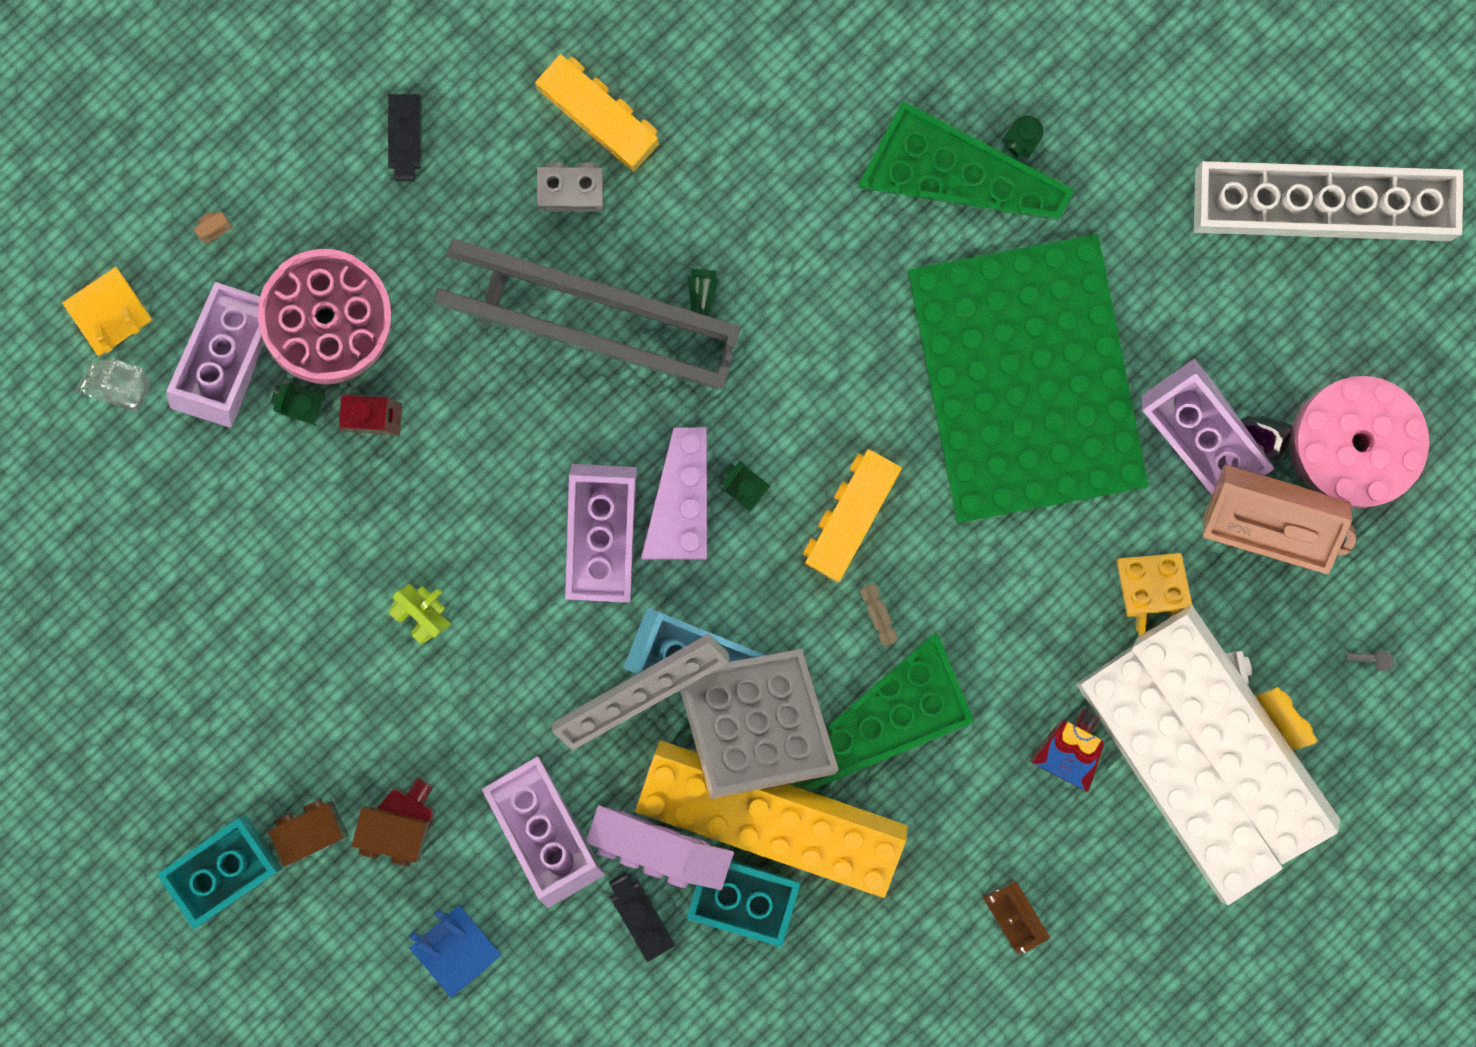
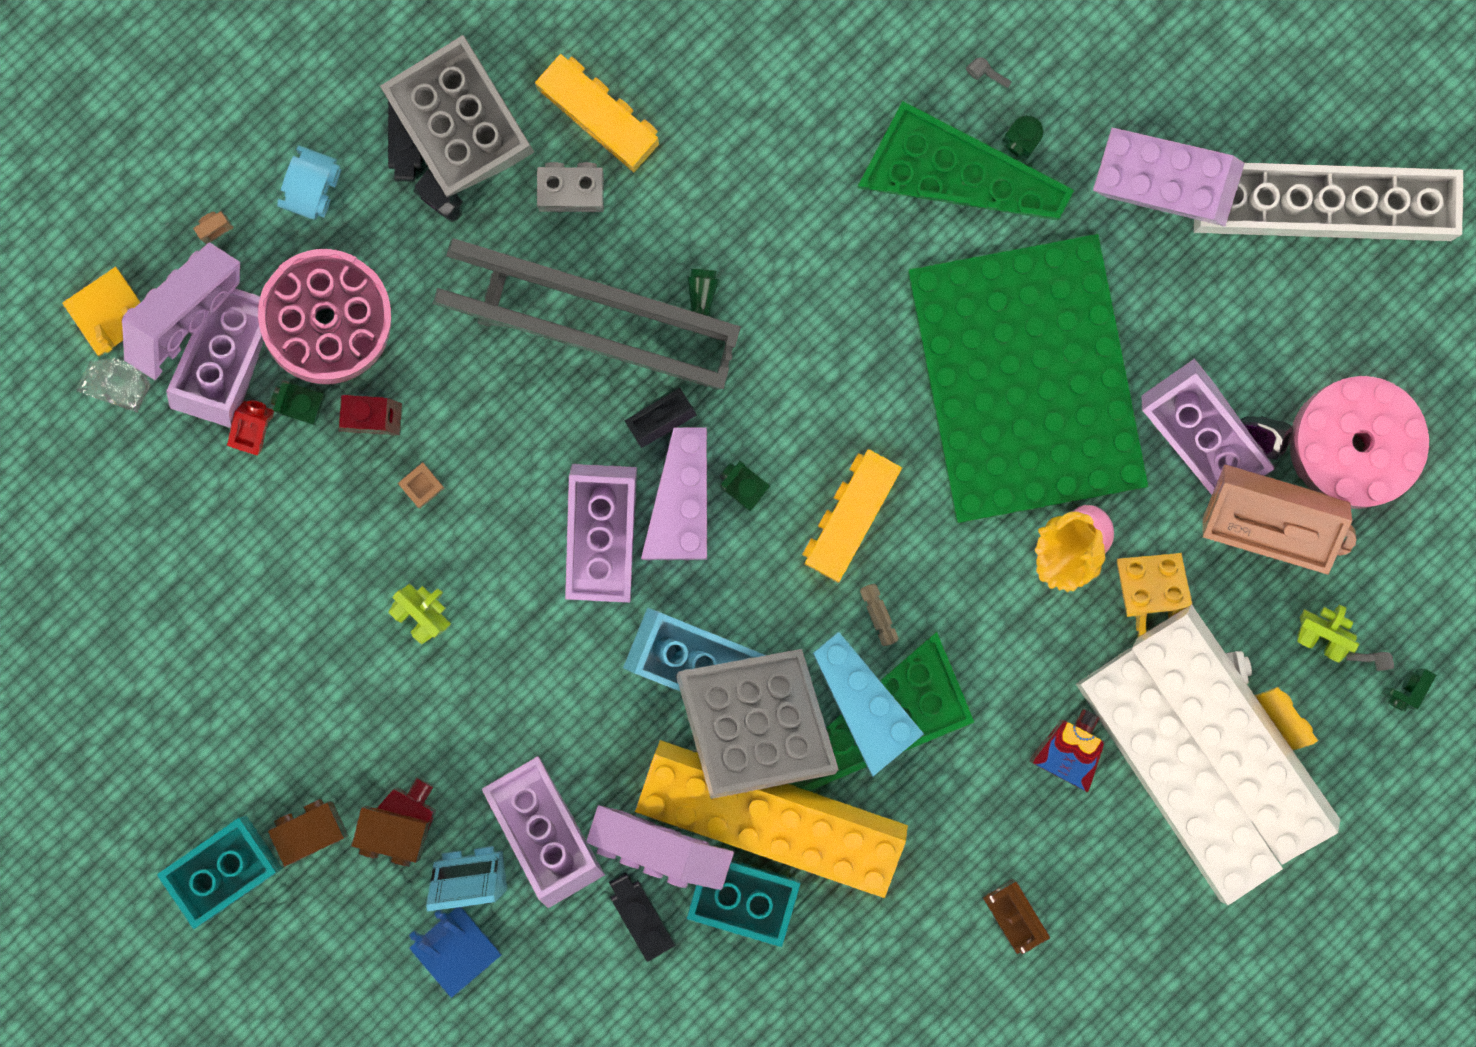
light grey plate [552,634,729,750] -> none
none -> lavender wedge [122,242,240,380]
none -> red bracket [227,400,274,456]
none -> medium azure brick [277,145,341,220]
none -> light grey slope [380,35,534,197]
none -> medium nougat plate [398,463,445,509]
none -> black rock [413,169,463,222]
none -> medium azure slope [426,846,507,911]
none -> black plate [624,388,697,449]
none -> medium azure wedge [813,632,924,776]
none -> dark grey hand [966,57,1012,88]
none -> yellow hair [1035,505,1114,592]
none -> lavender brick [1093,128,1245,227]
none -> lime hips [1297,604,1359,663]
none -> dark green bracket [1382,669,1437,712]

